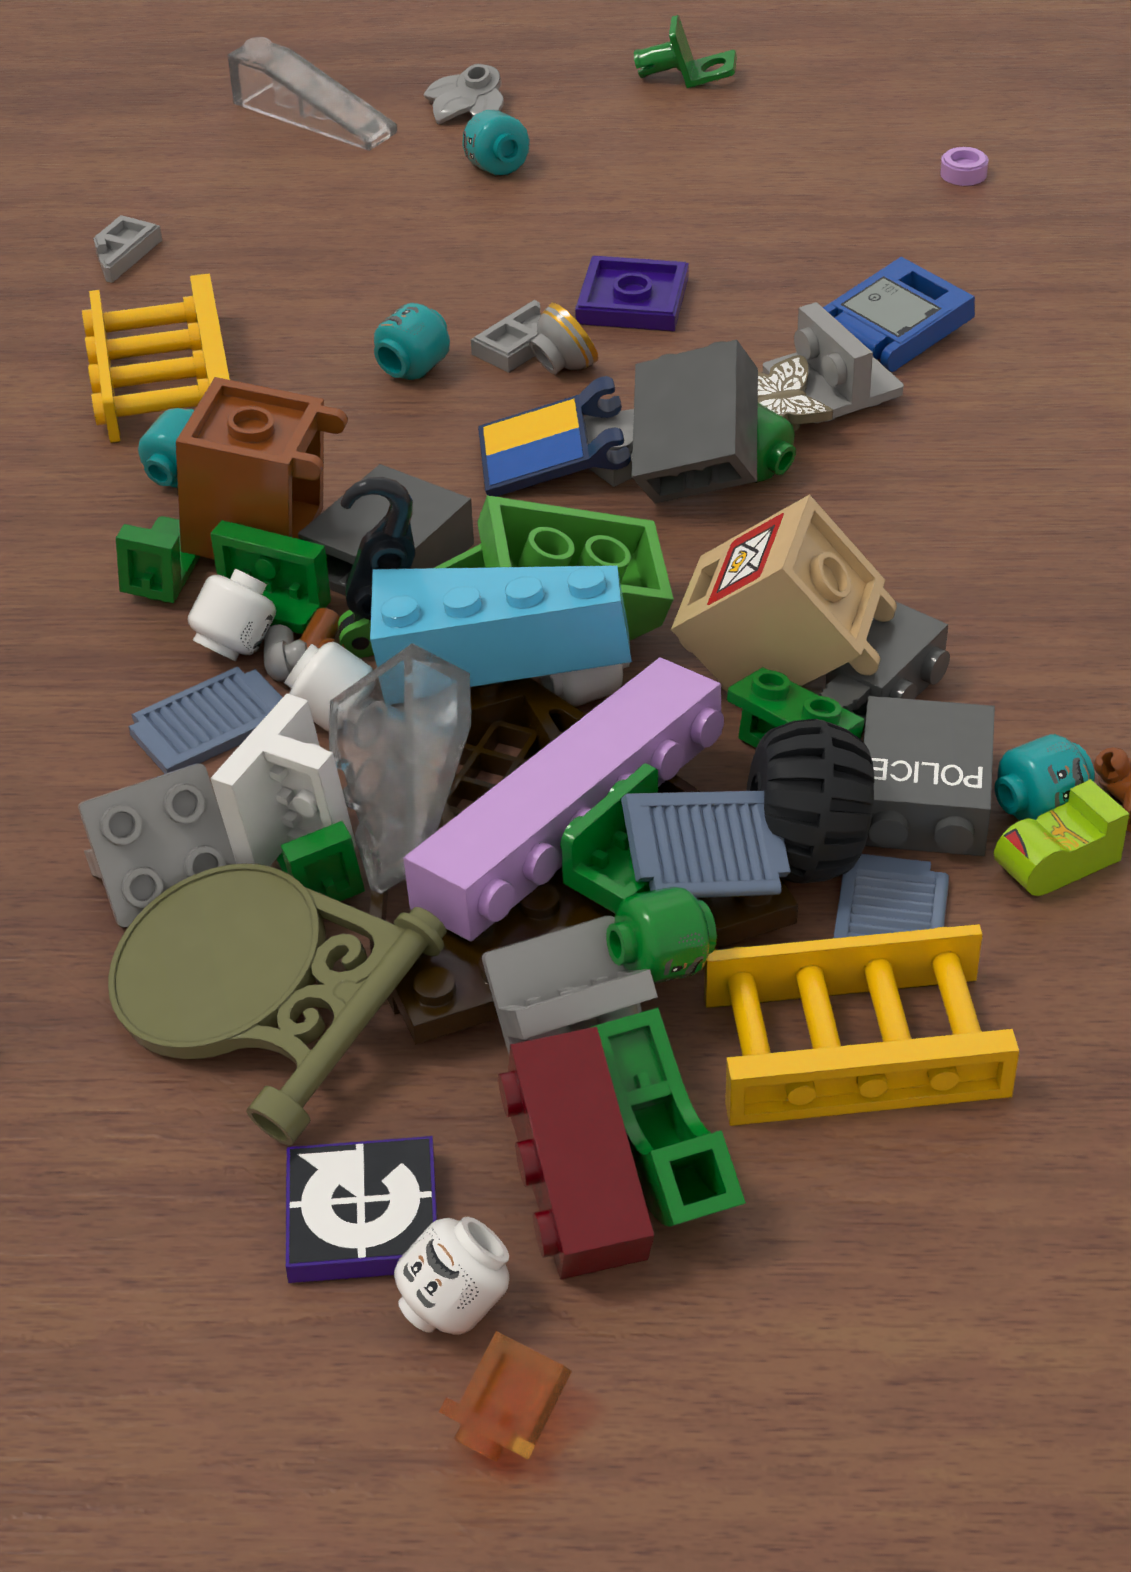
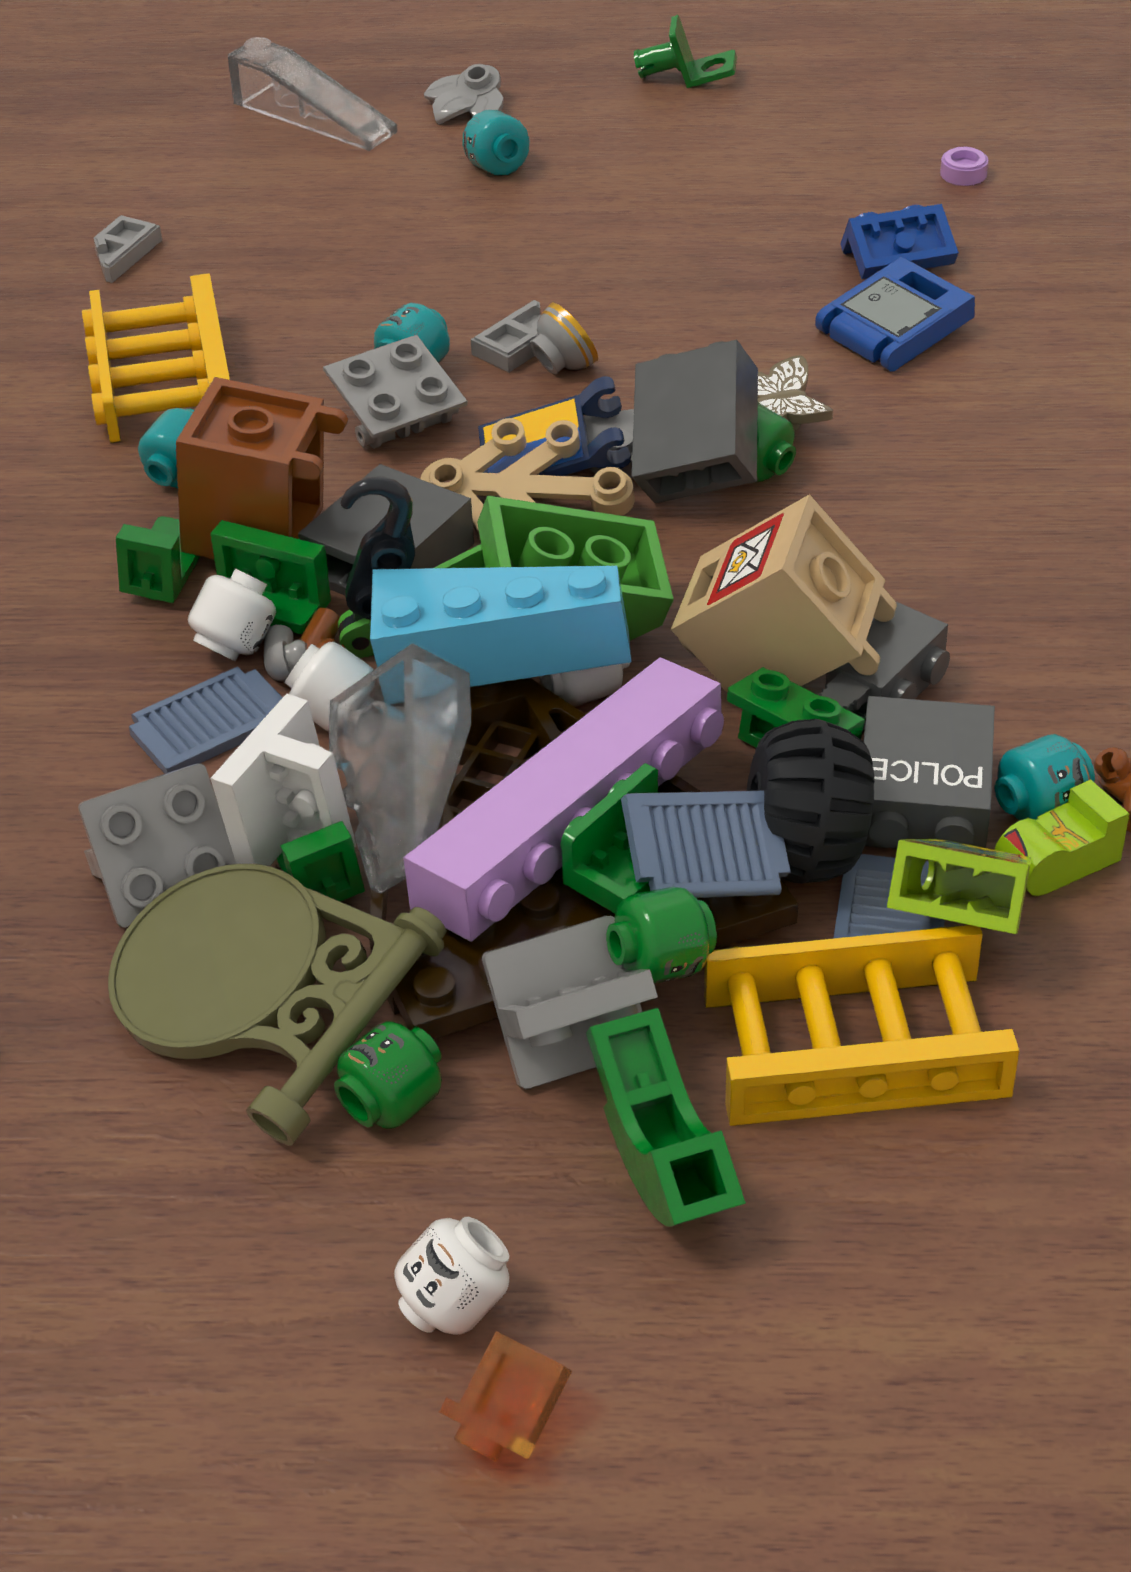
tile [286,1136,437,1283] -> none
dark red wedge [498,1026,654,1280] -> none
dark purple tile [575,256,689,331] -> none
light grey bracket [762,302,904,423] -> none
none -> light grey hinge [323,335,468,449]
none -> green head [334,1021,442,1129]
none -> tan plant [420,418,635,540]
none -> blue bracket [840,204,959,279]
none -> lime torso [887,839,1031,934]

